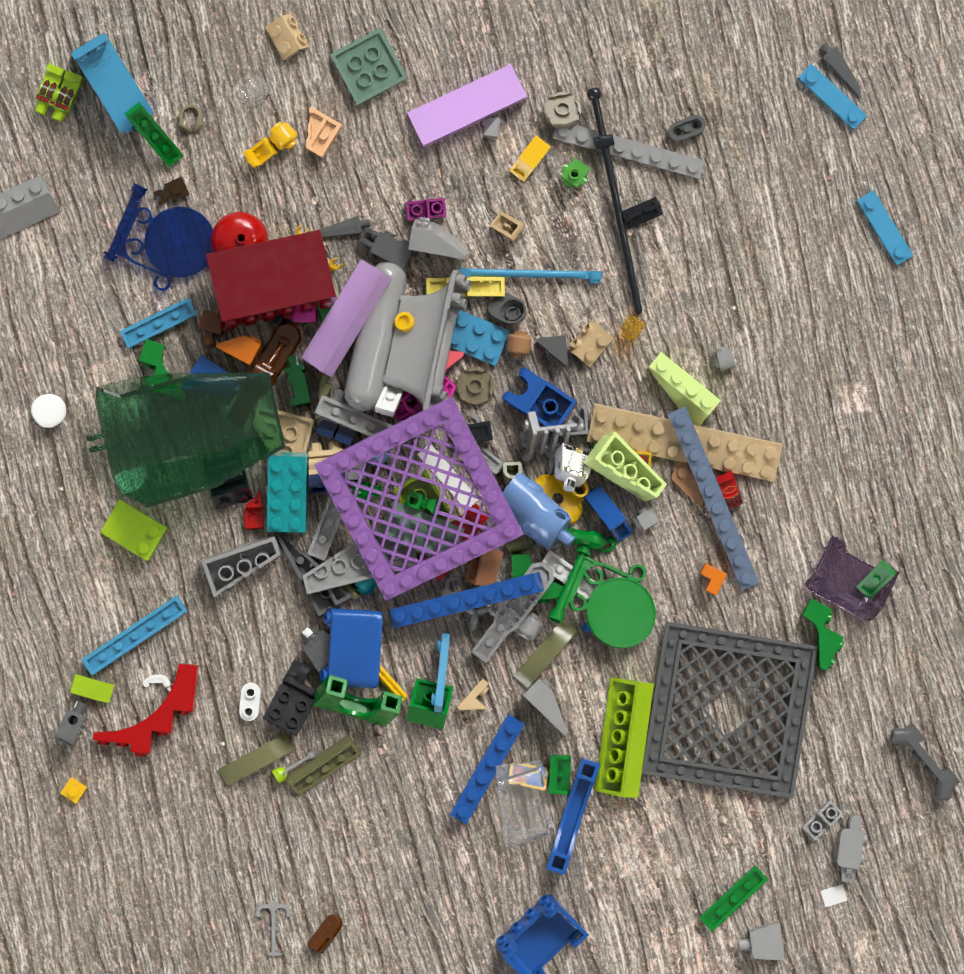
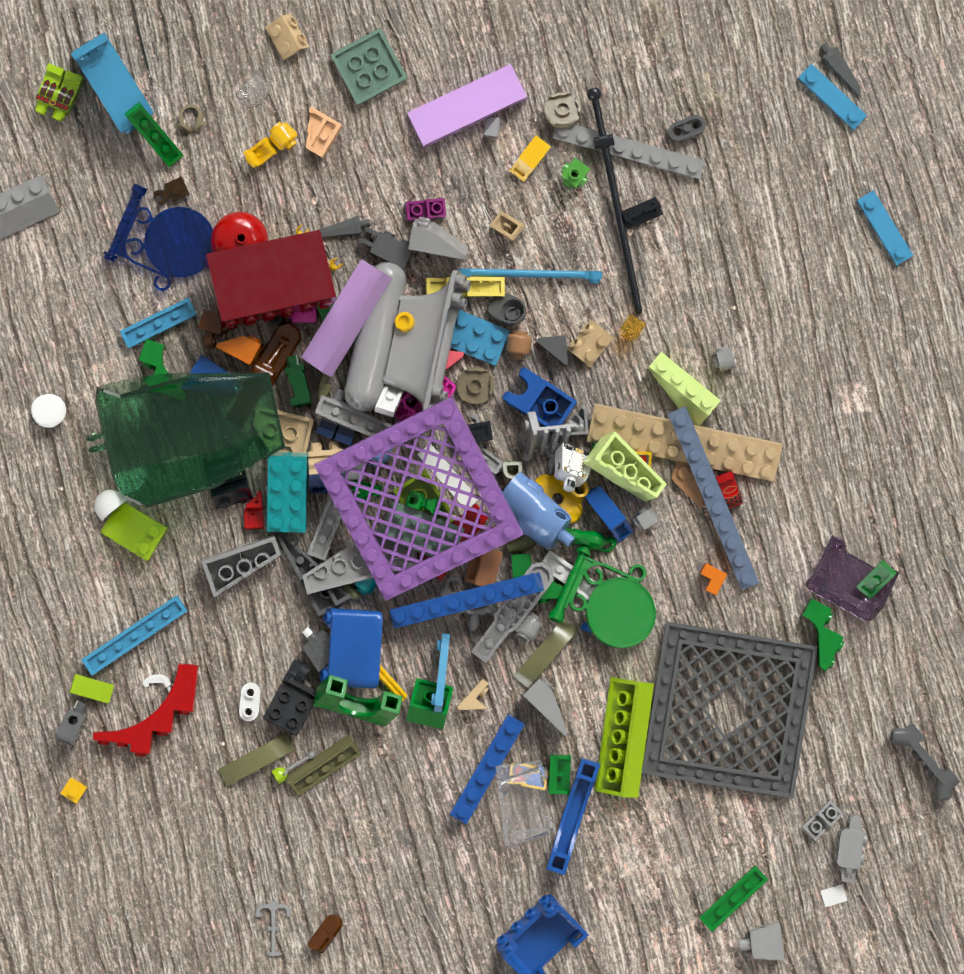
none -> white helmet [94,489,128,521]

